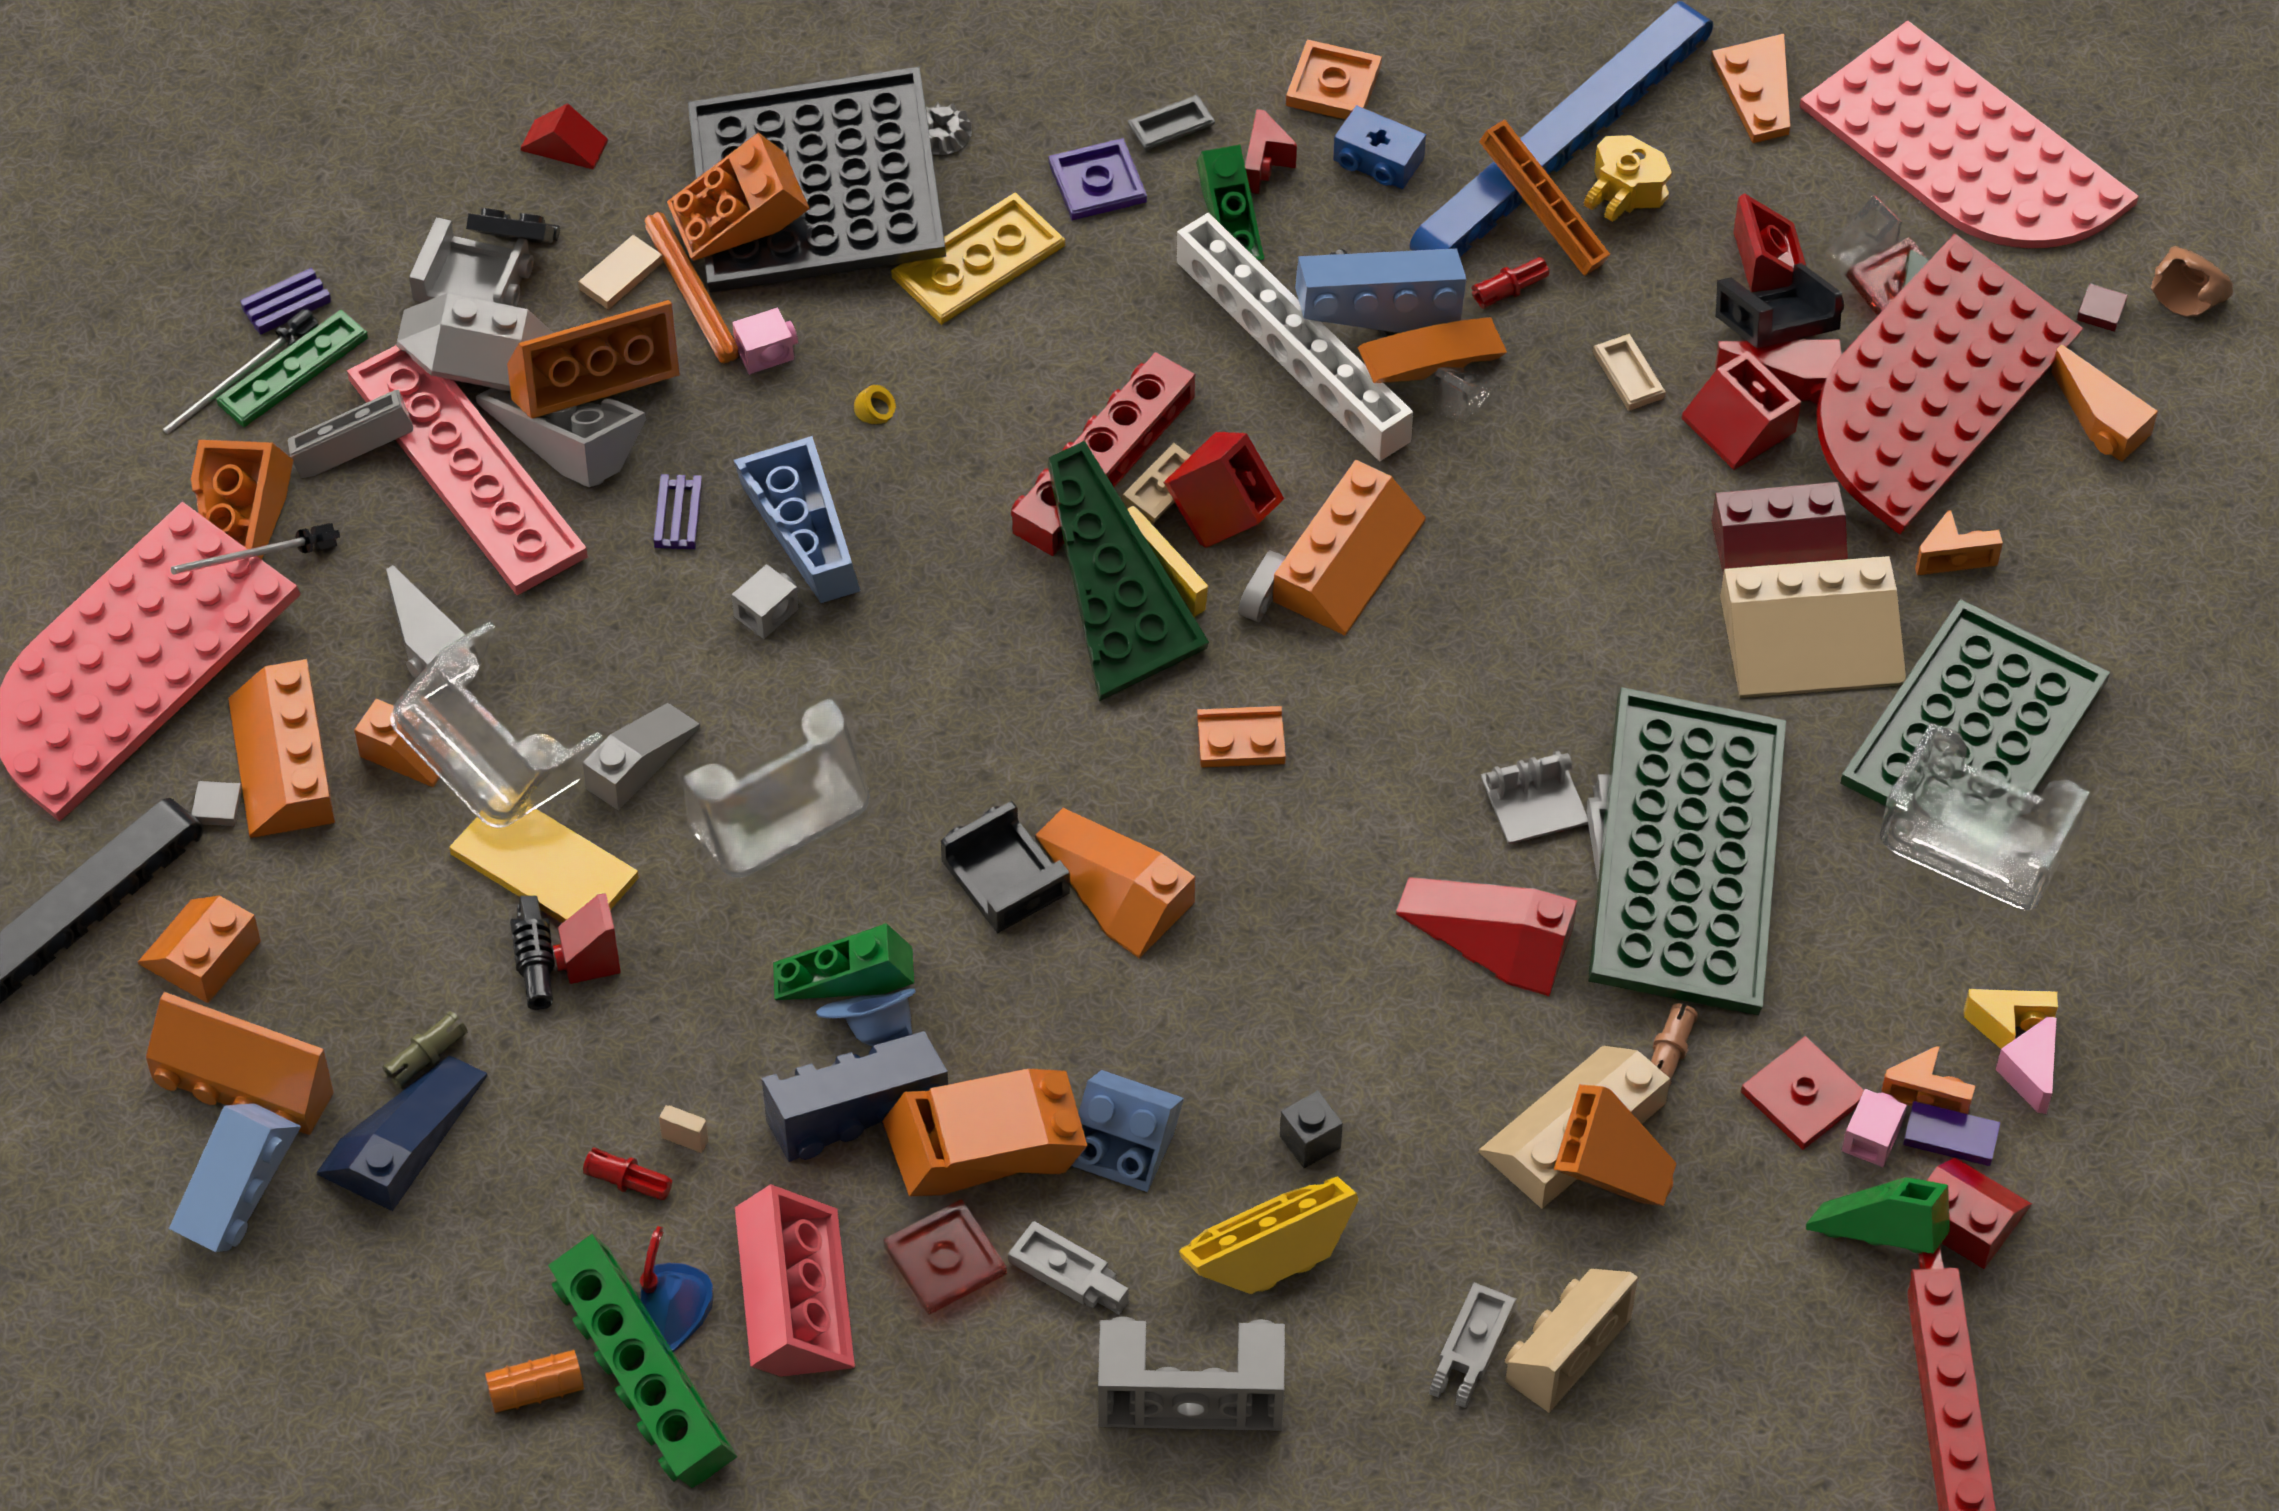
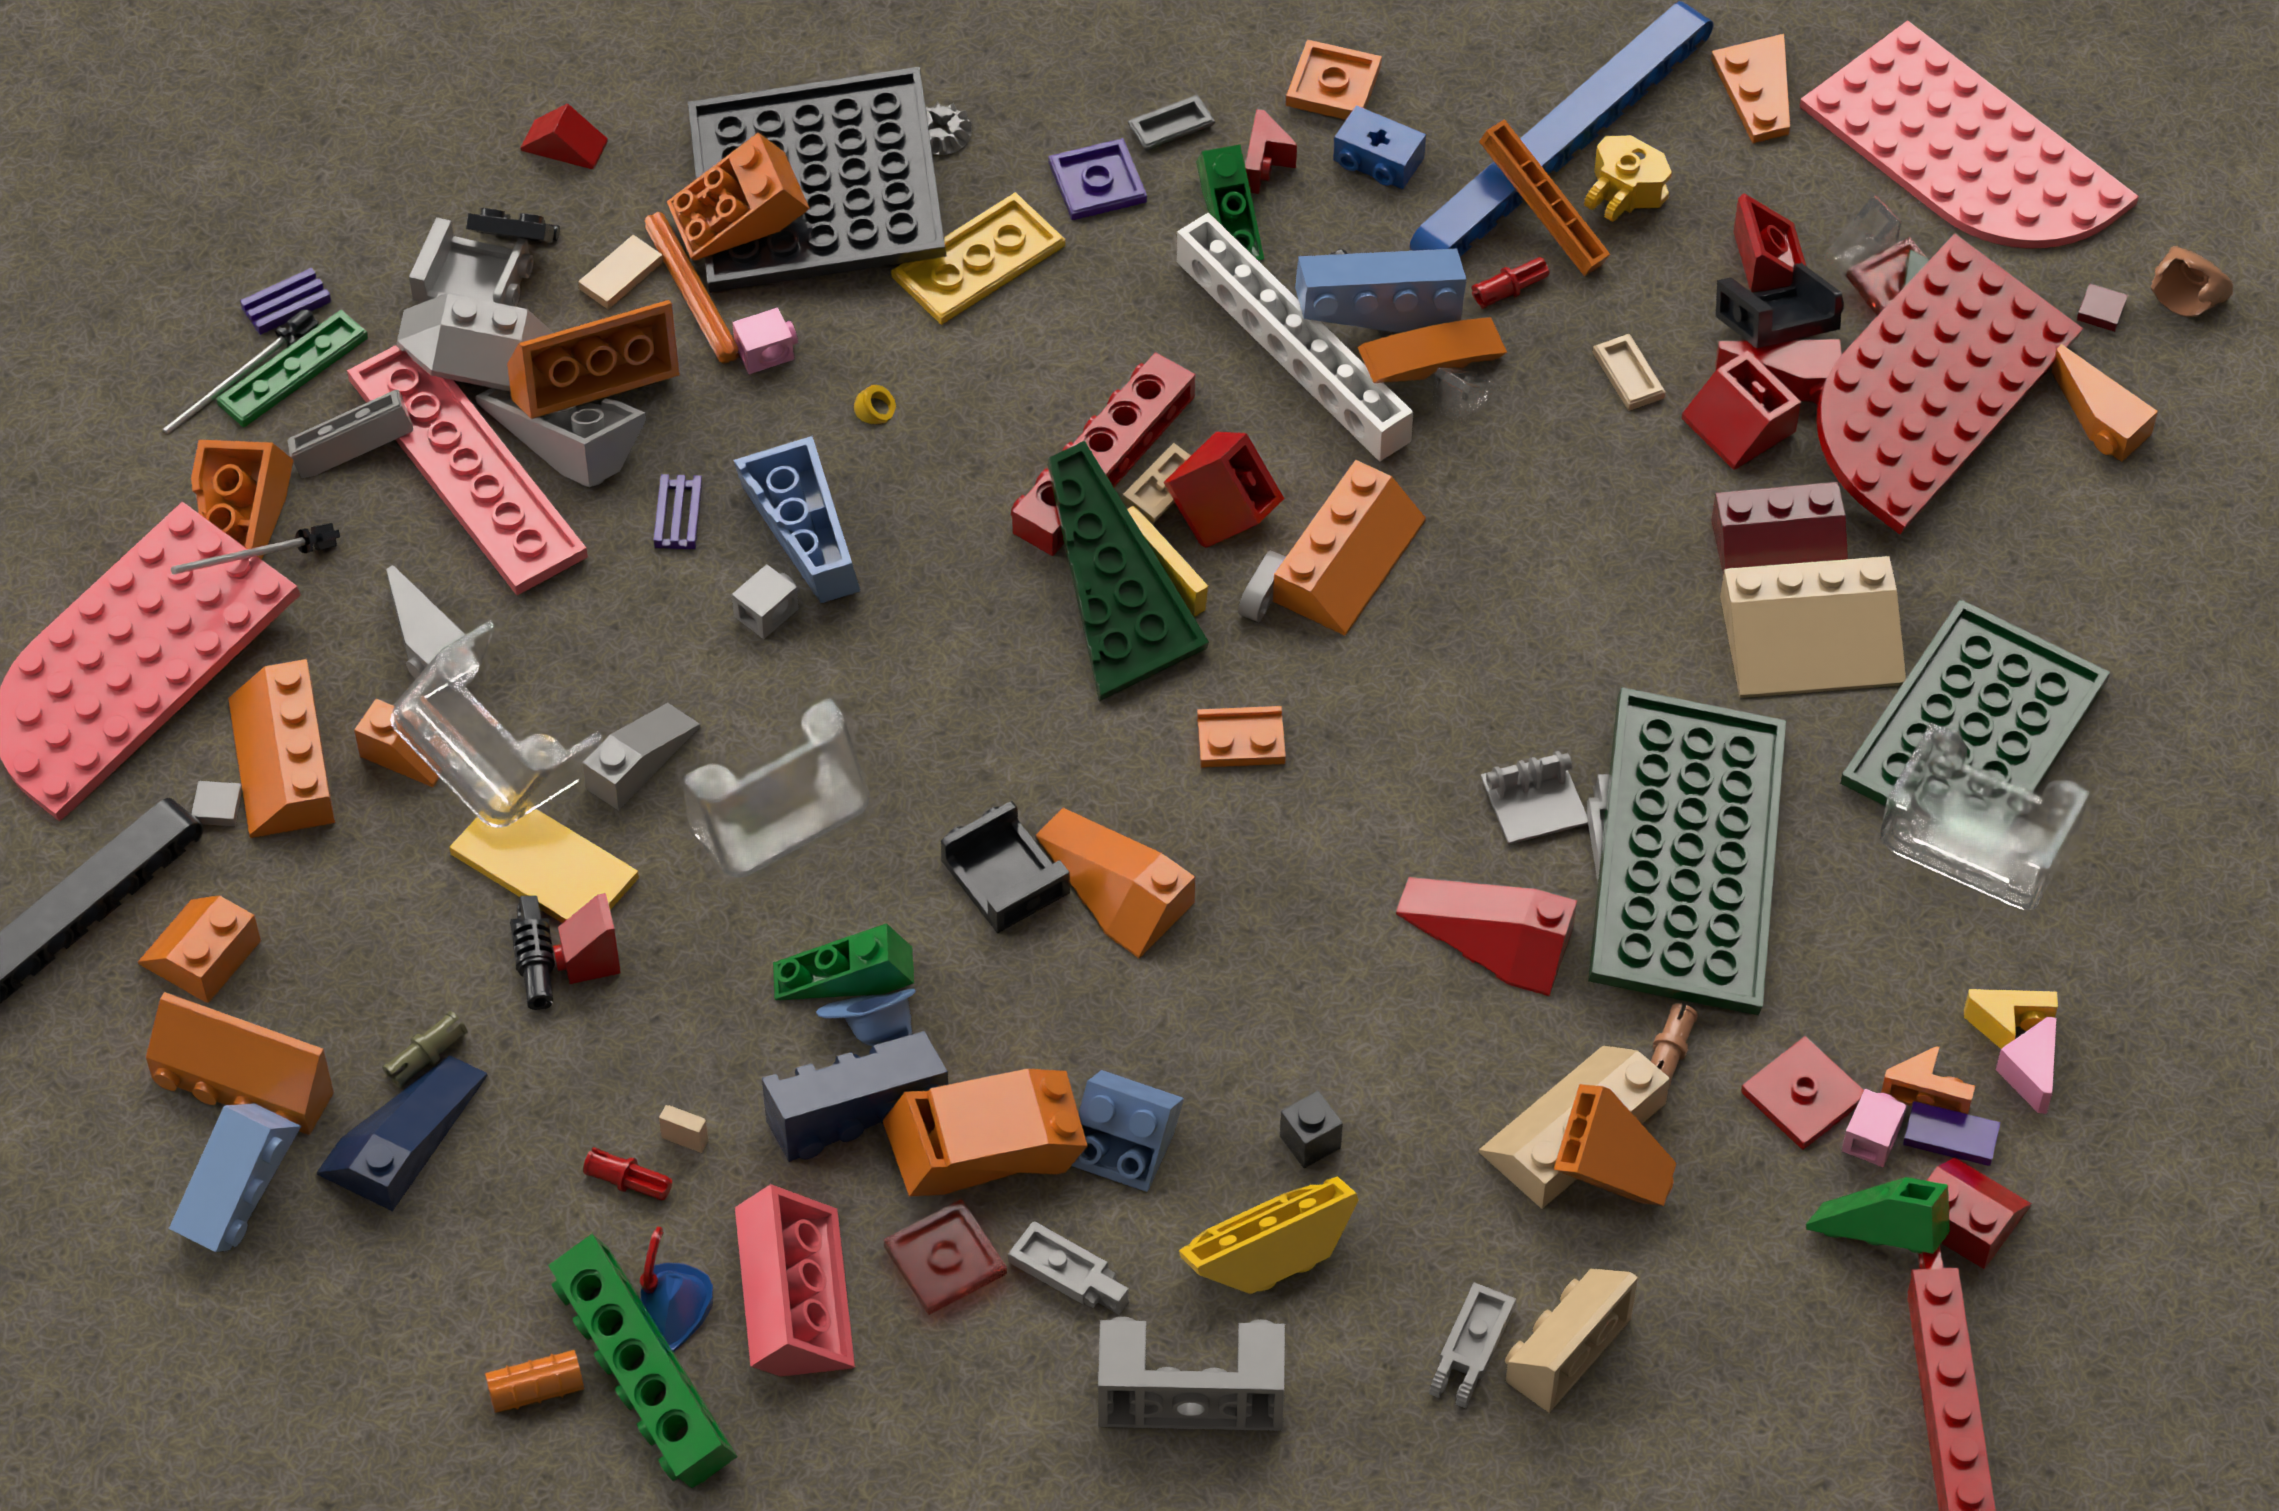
orange slope [1915,510,2003,575] -> none

